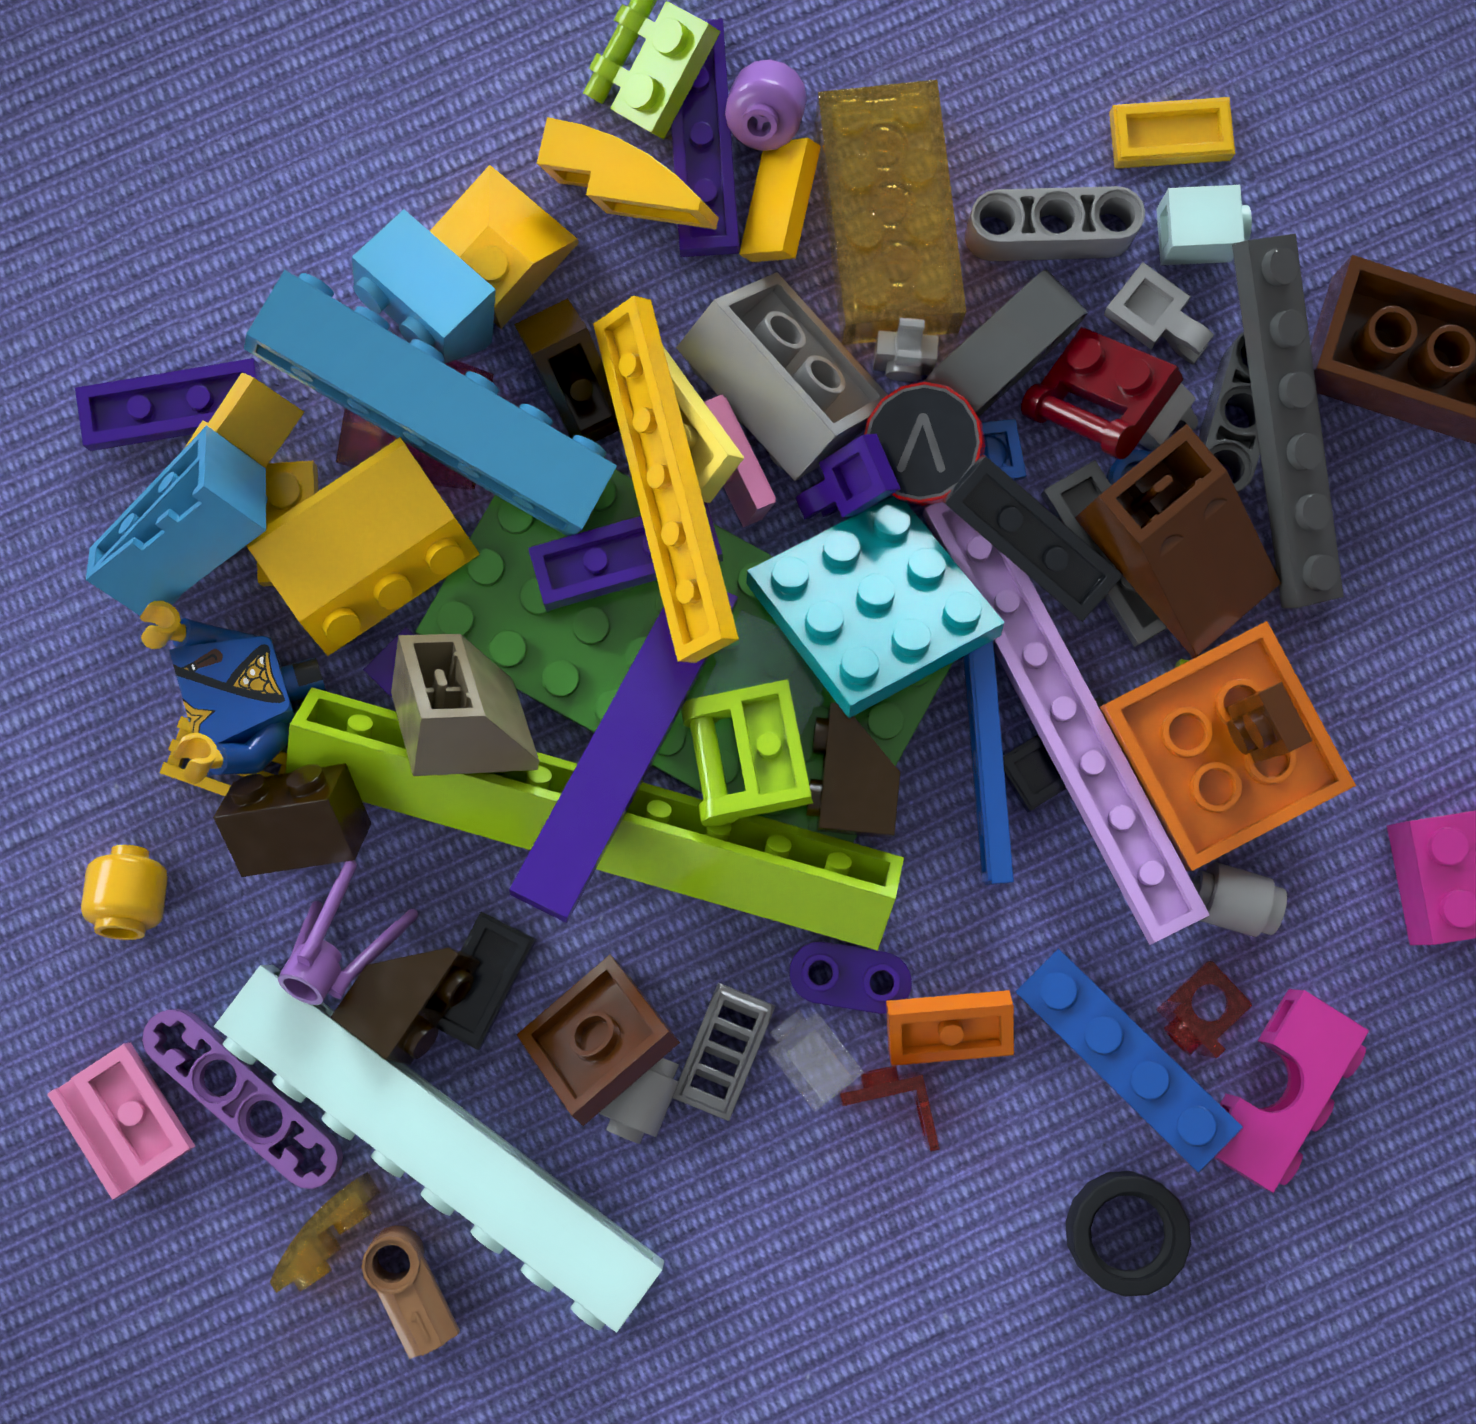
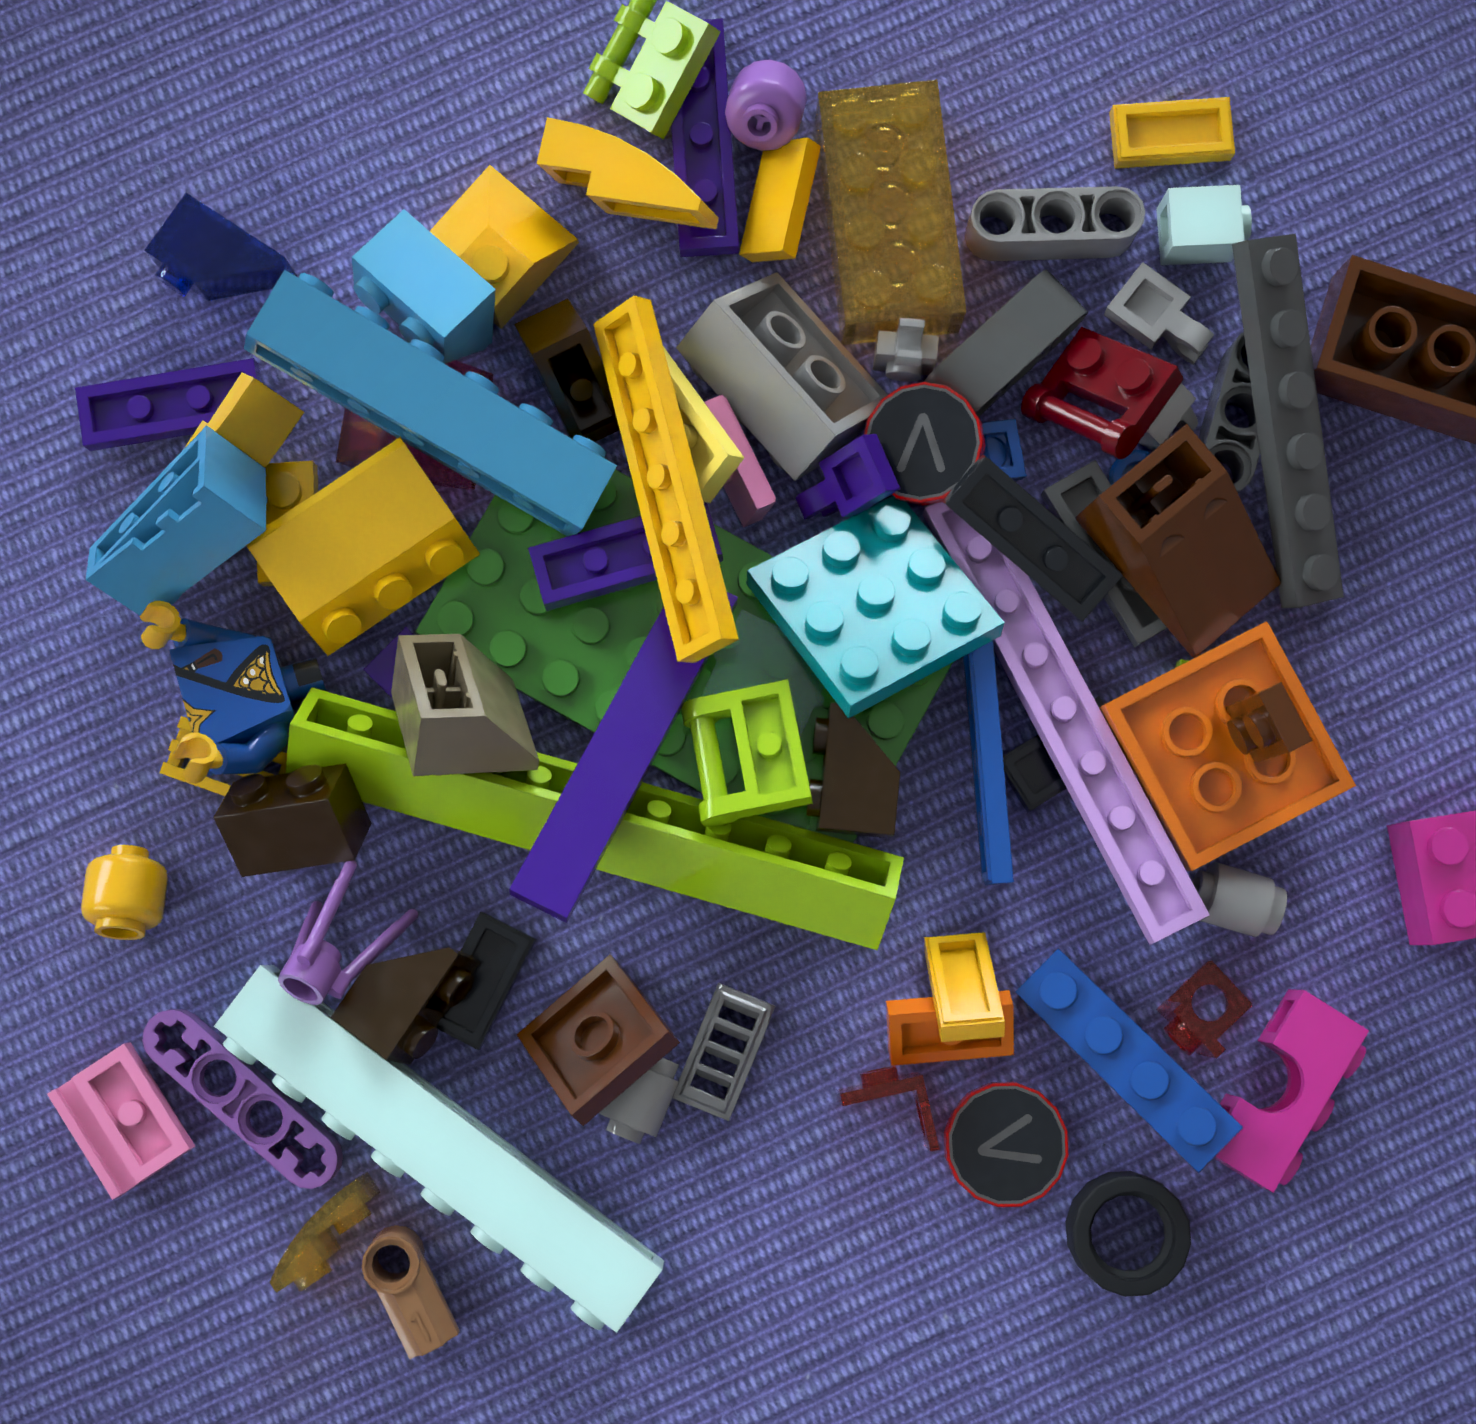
clear brick [767,1009,864,1111] -> none
dark purple plate [789,942,912,1014] -> none
none -> clear blue slope [144,192,297,301]
none -> yellow tile [924,932,1005,1042]
none -> black tile [944,1081,1069,1207]

